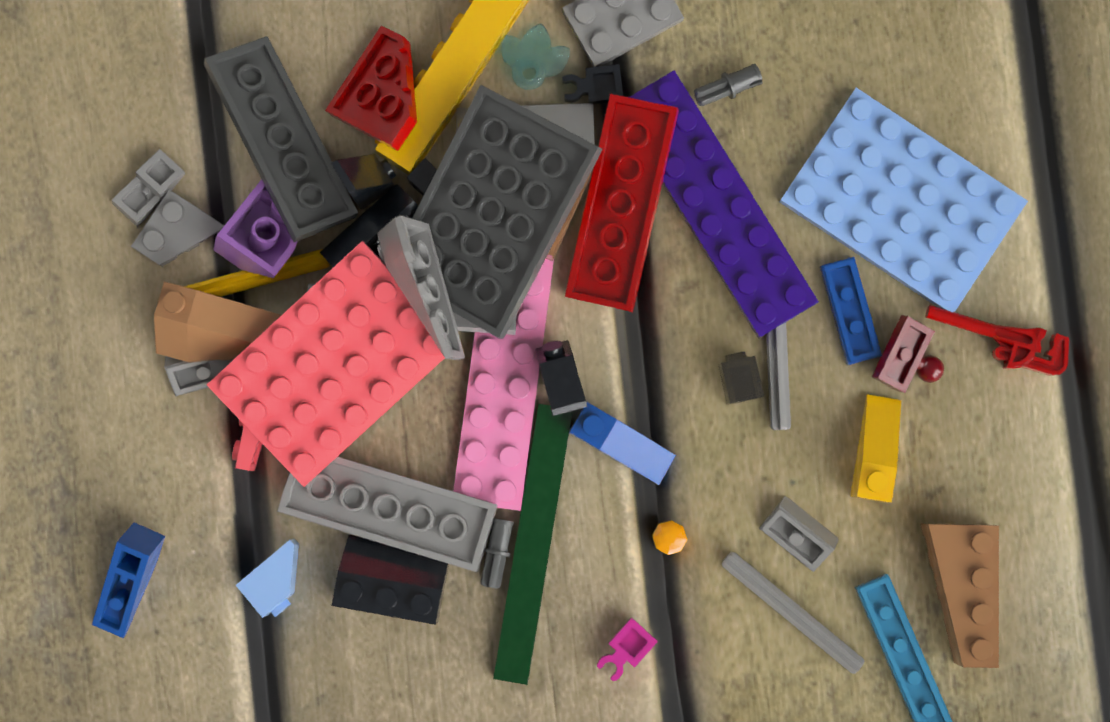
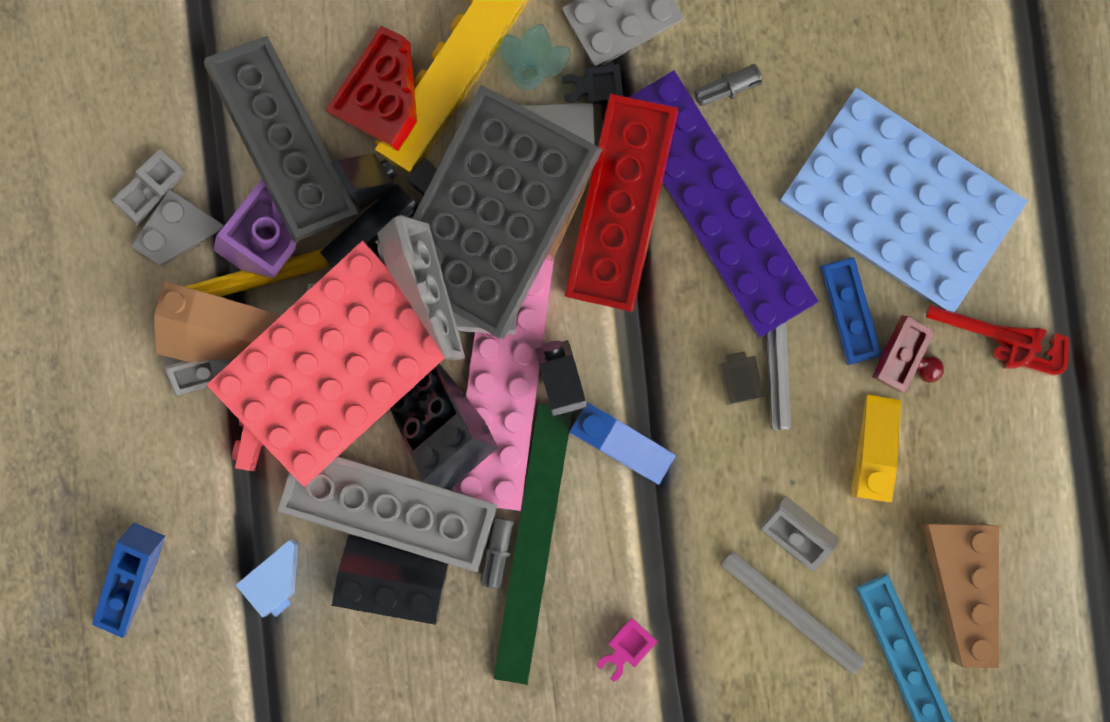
light orange tile [652,520,687,555] -> none
none -> black slope [390,363,498,490]

